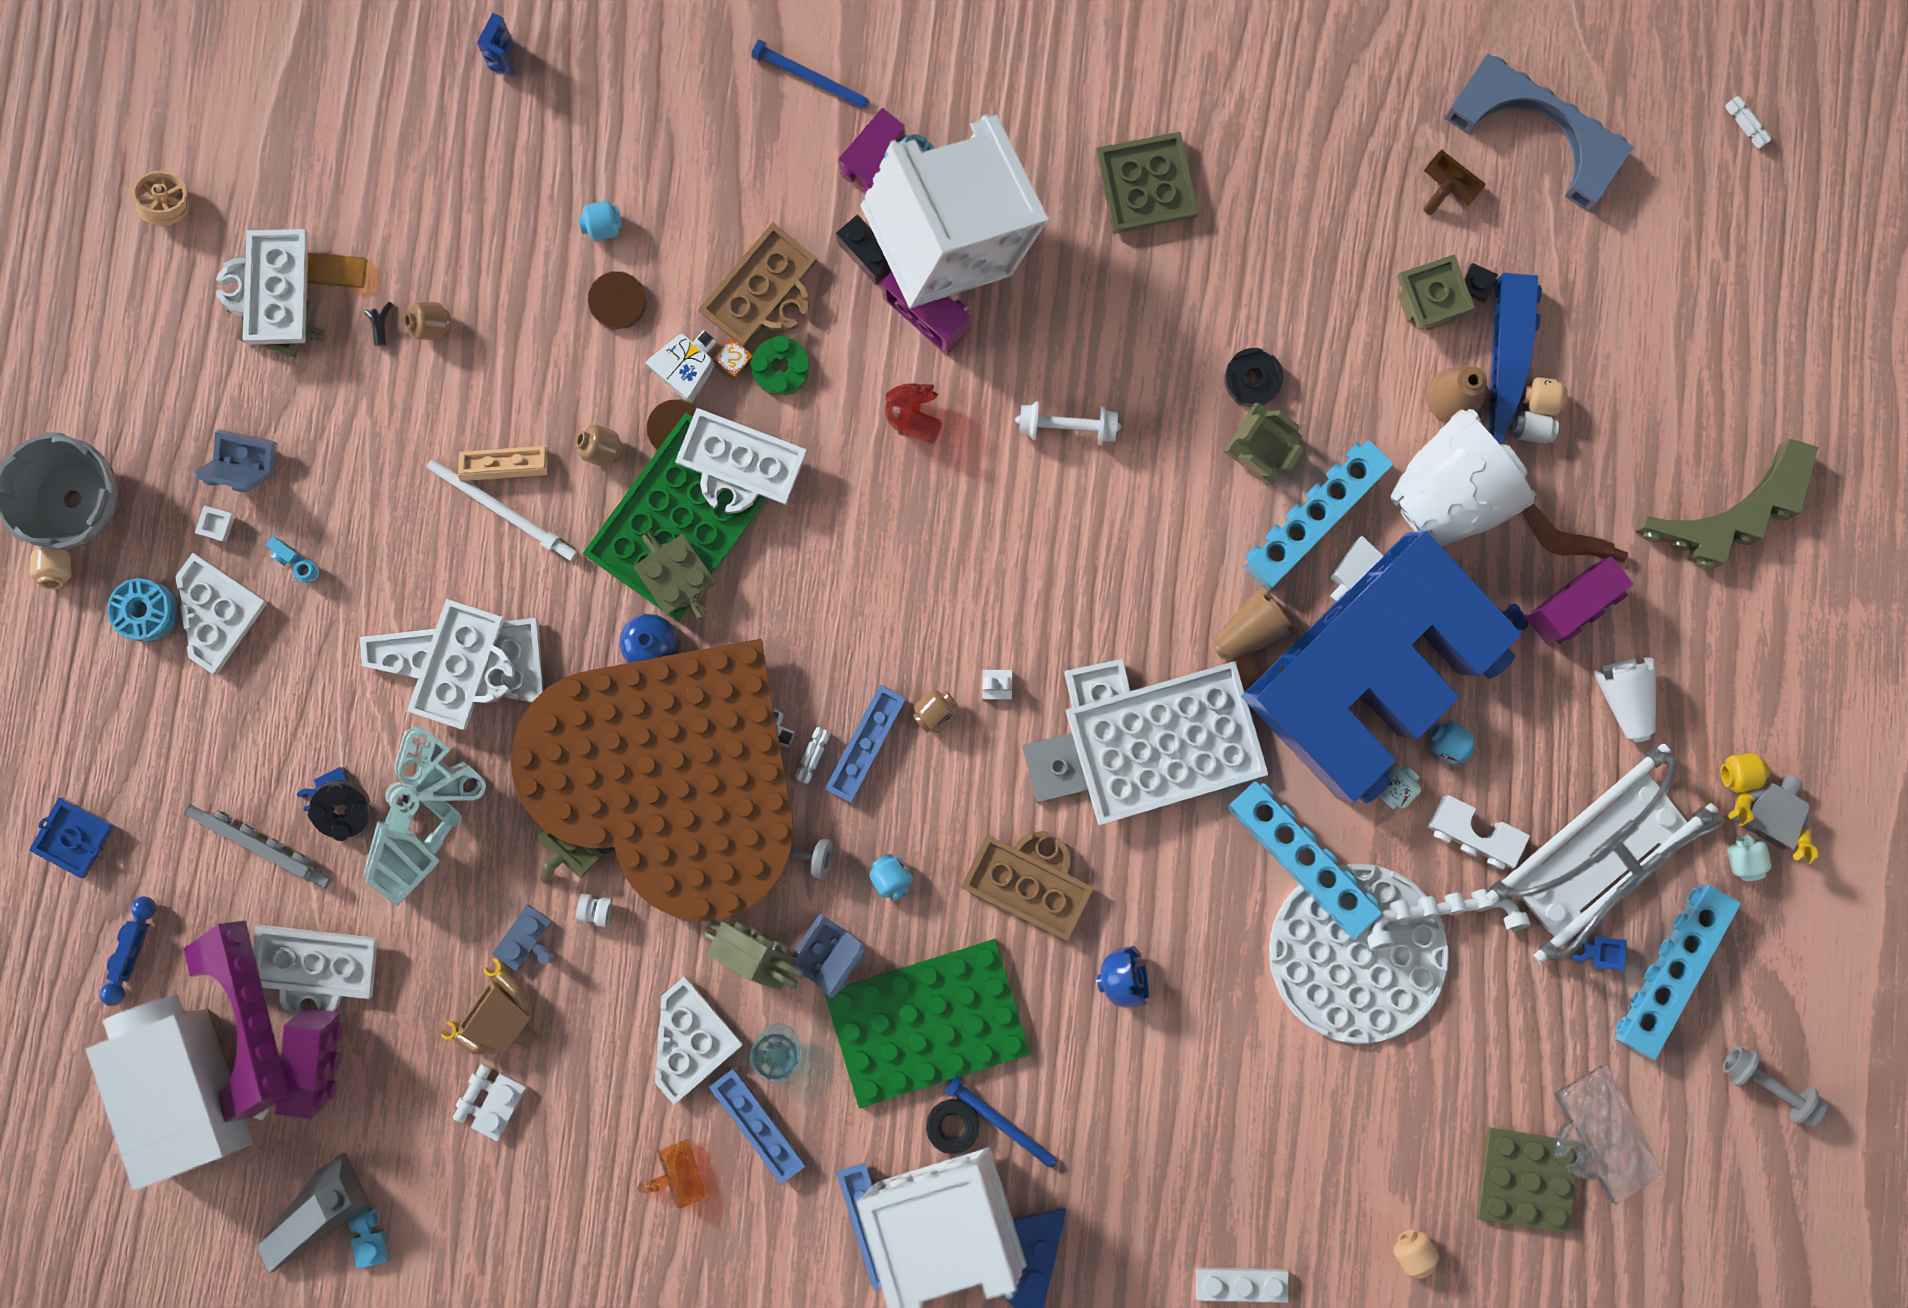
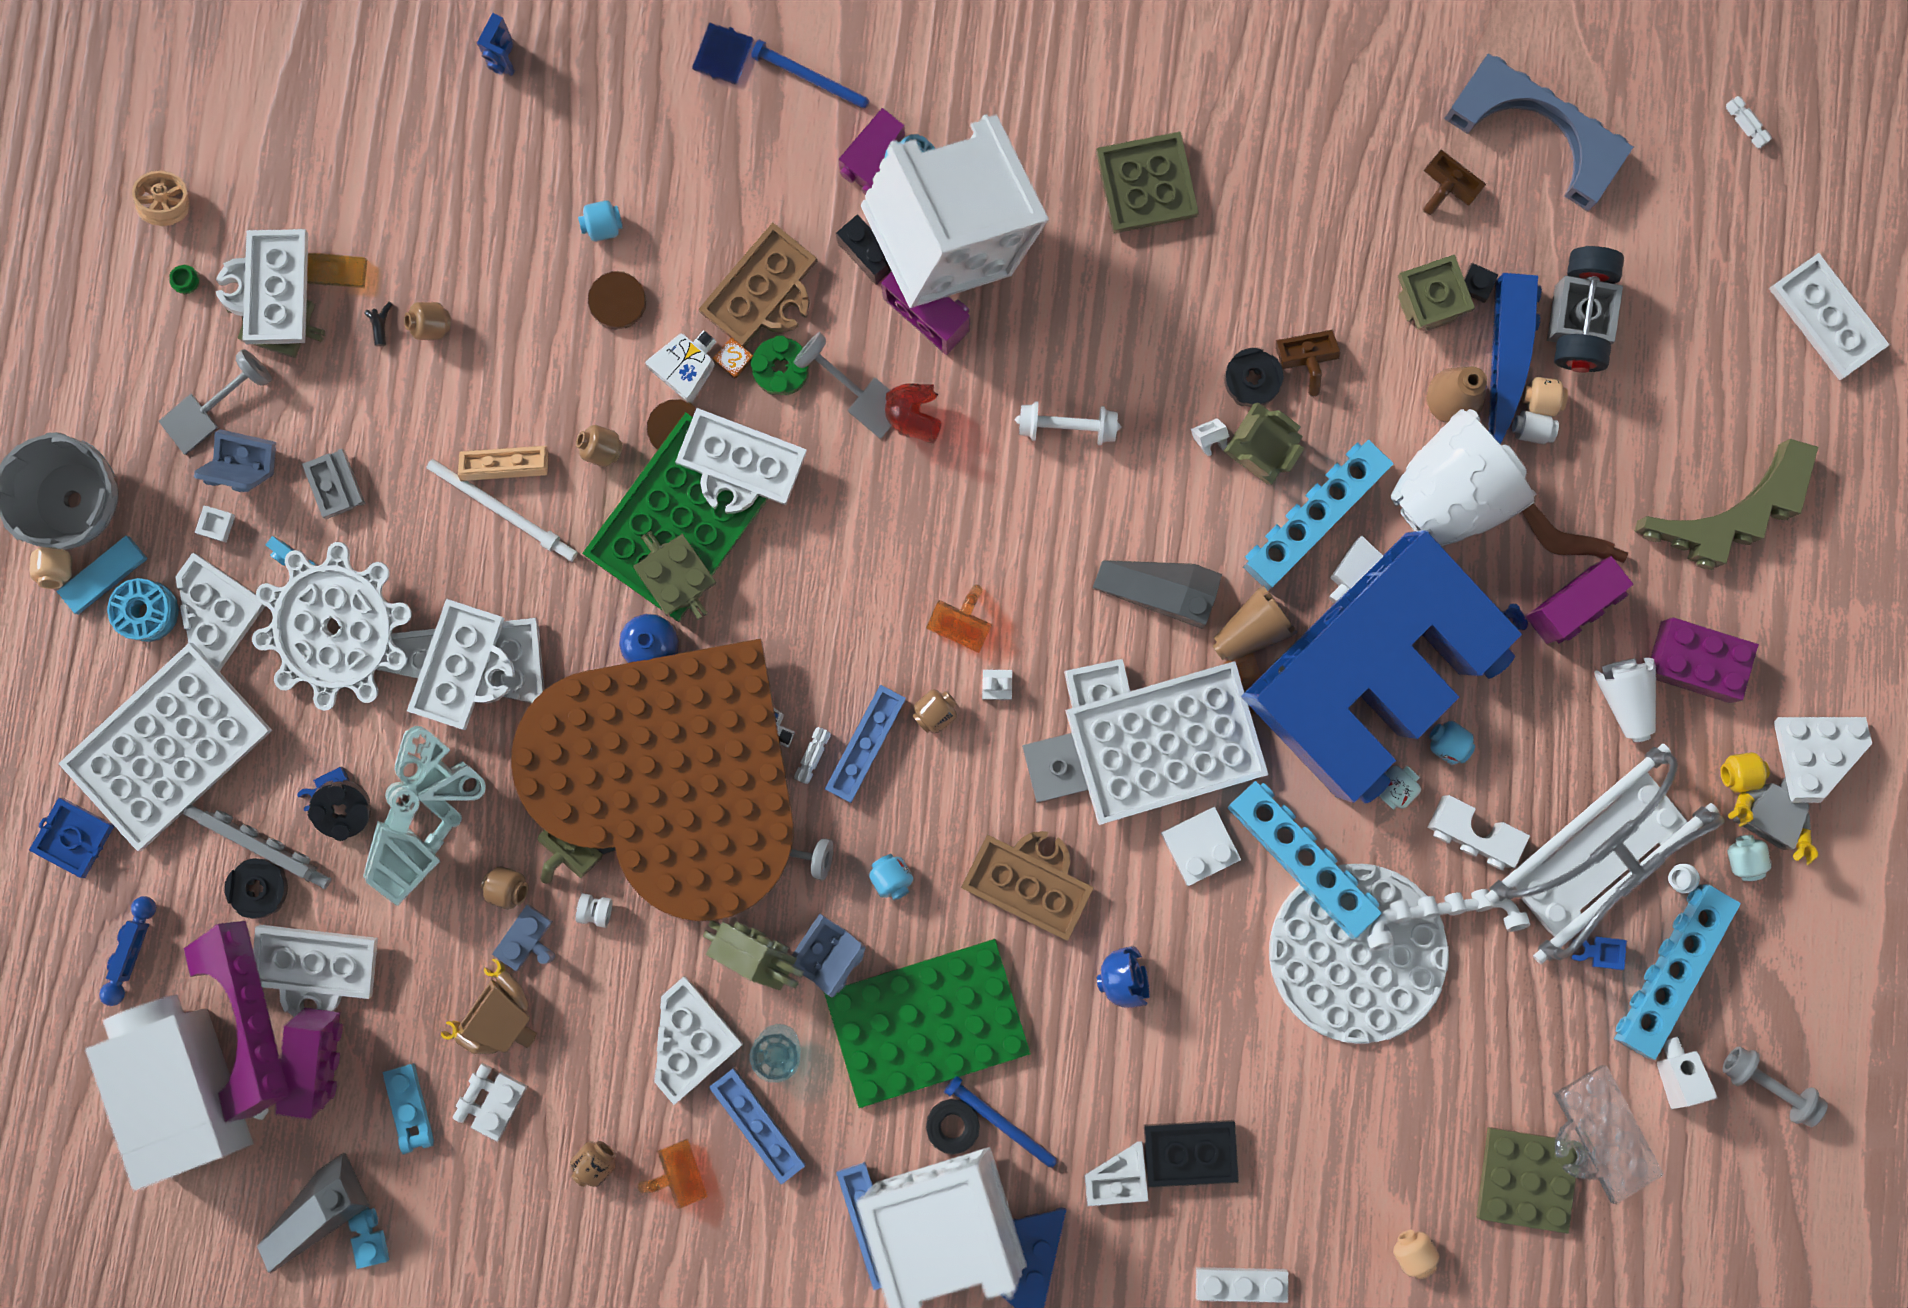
none -> medium azure tile [56,536,148,615]
none -> white plate [58,643,273,851]
none -> light grey piece [159,349,272,455]
none -> green plate [169,265,200,294]
none -> black plate [224,858,288,918]
none -> white plate [252,542,412,711]
none -> light grey plate [302,448,365,519]
none -> medium azure plate [382,1063,434,1154]
none -> medium nougat head [481,866,528,910]
none -> medium nougat head [570,1141,616,1187]
none -> clear blue piece [692,22,754,85]
none -> light grey piece [793,332,908,439]
none -> clear orange plate [926,585,992,653]
none -> white wing [1084,1141,1148,1206]
none -> dark grey wedge [1092,560,1222,629]
none -> black plate [1144,1120,1239,1187]
none -> white plate [1161,807,1241,886]
none -> white tile [1191,418,1230,456]
none -> reddish brown plate [1275,330,1340,397]
none -> brick [1547,246,1624,373]
none -> magenta brick [1651,617,1759,703]
none -> white torso [1657,1036,1717,1109]
none -> white plate [1669,864,1700,893]
none -> white plate [1769,253,1890,380]
none -> white plate [1774,717,1872,803]

